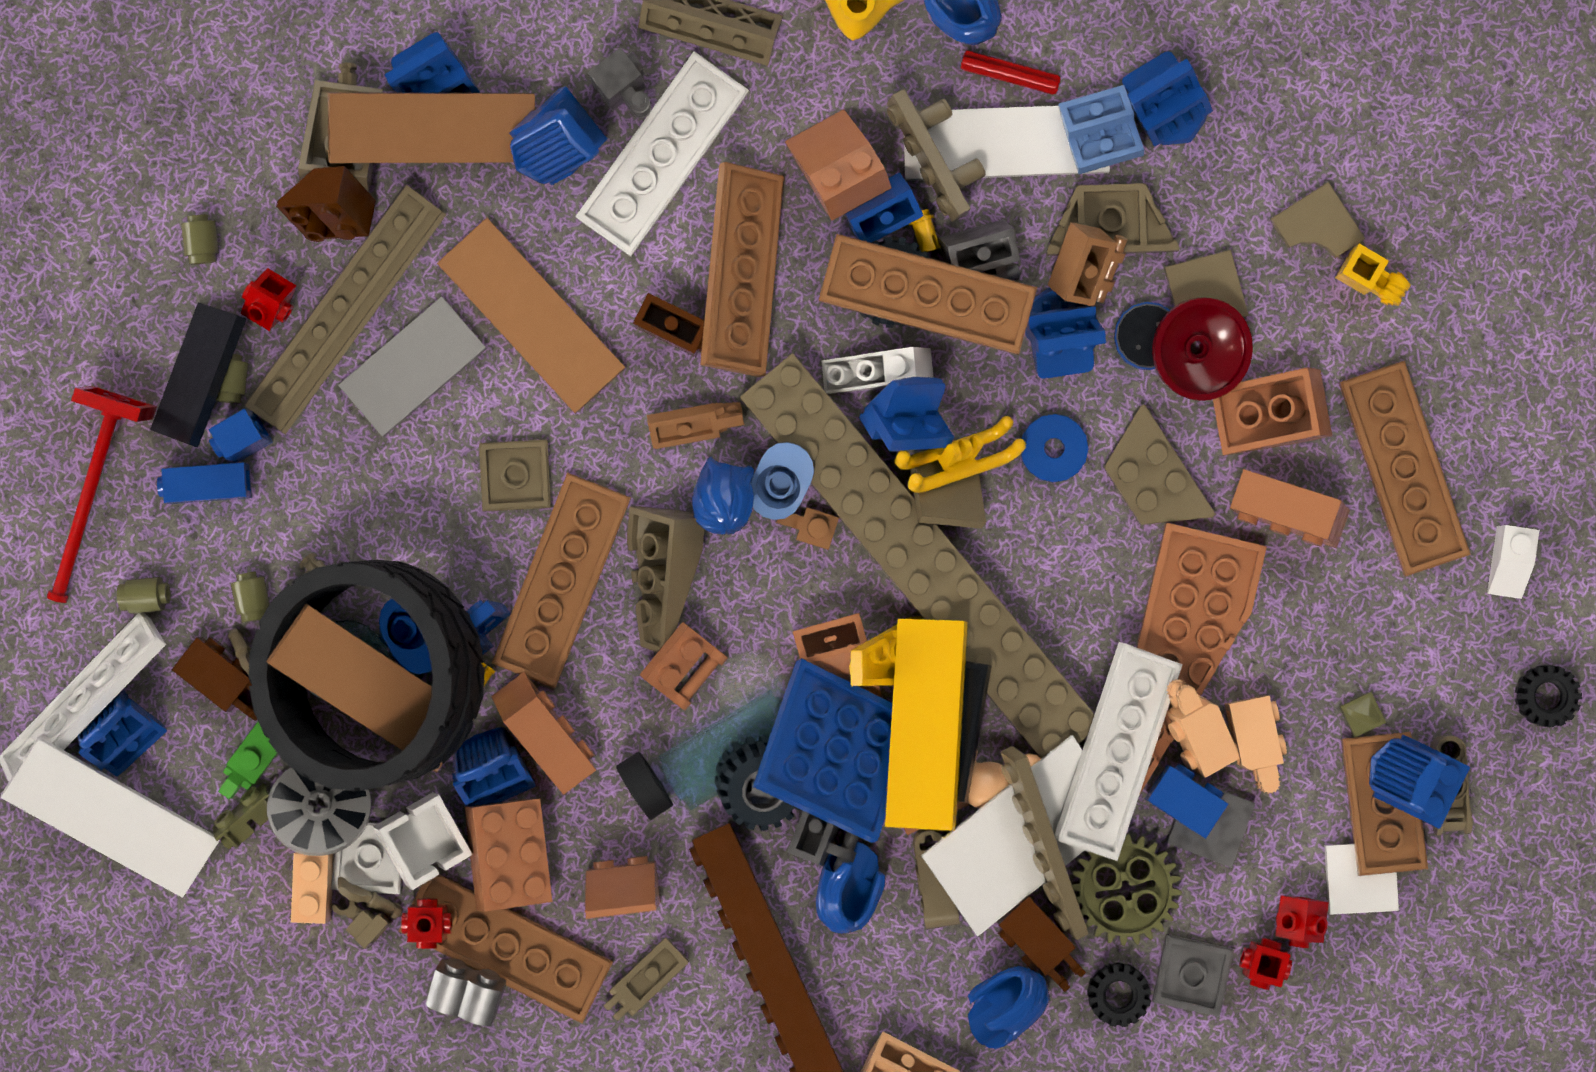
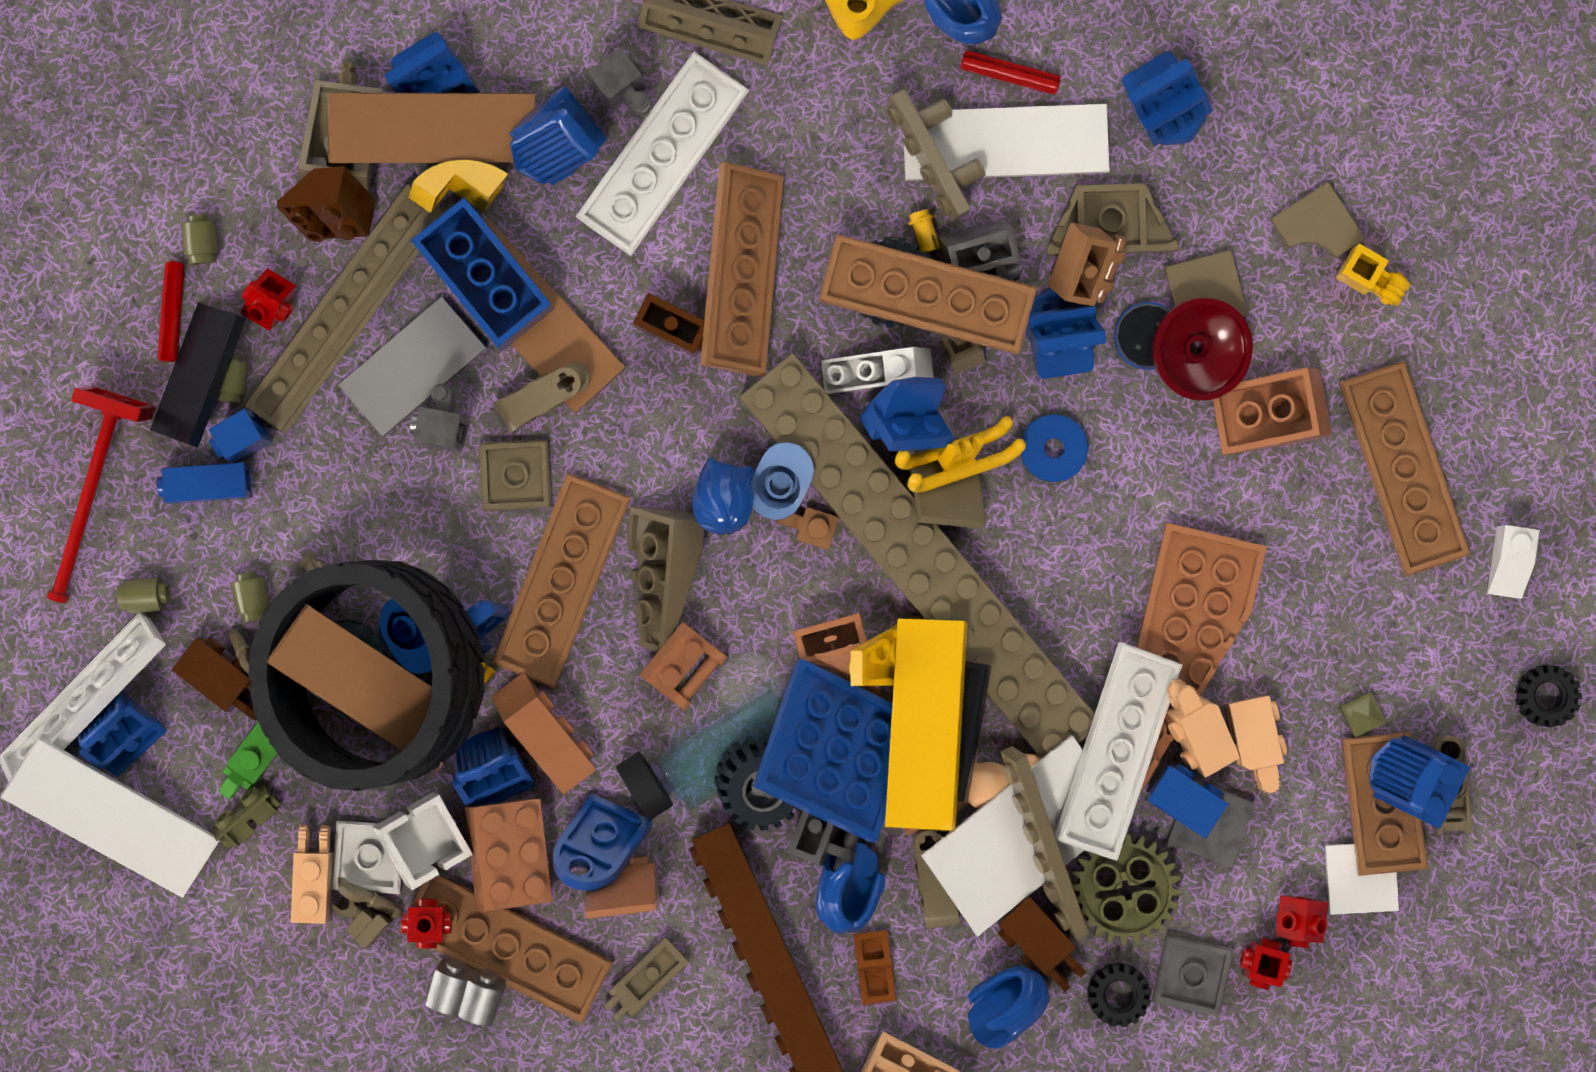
light grey piece [267,767,371,856] -> none
medium nougat hinge [647,402,744,449] -> none
nougat slope [785,109,892,221] -> none
blue brick [844,172,924,243] -> none
medium blue slope [1059,85,1144,174] -> none
dark tan wing [1103,404,1216,525] -> none
nougat wedge [1230,469,1350,549] -> none
none -> red axle [157,261,185,362]
none -> yellow brick [408,160,508,213]
none -> flat silver brick [409,384,468,452]
none -> blue brick [410,197,555,352]
none -> dark tan piece [493,362,591,433]
none -> blue tile [553,793,652,891]
none -> dark orange slope [853,930,896,1006]
none -> dark tan slope [940,336,986,375]

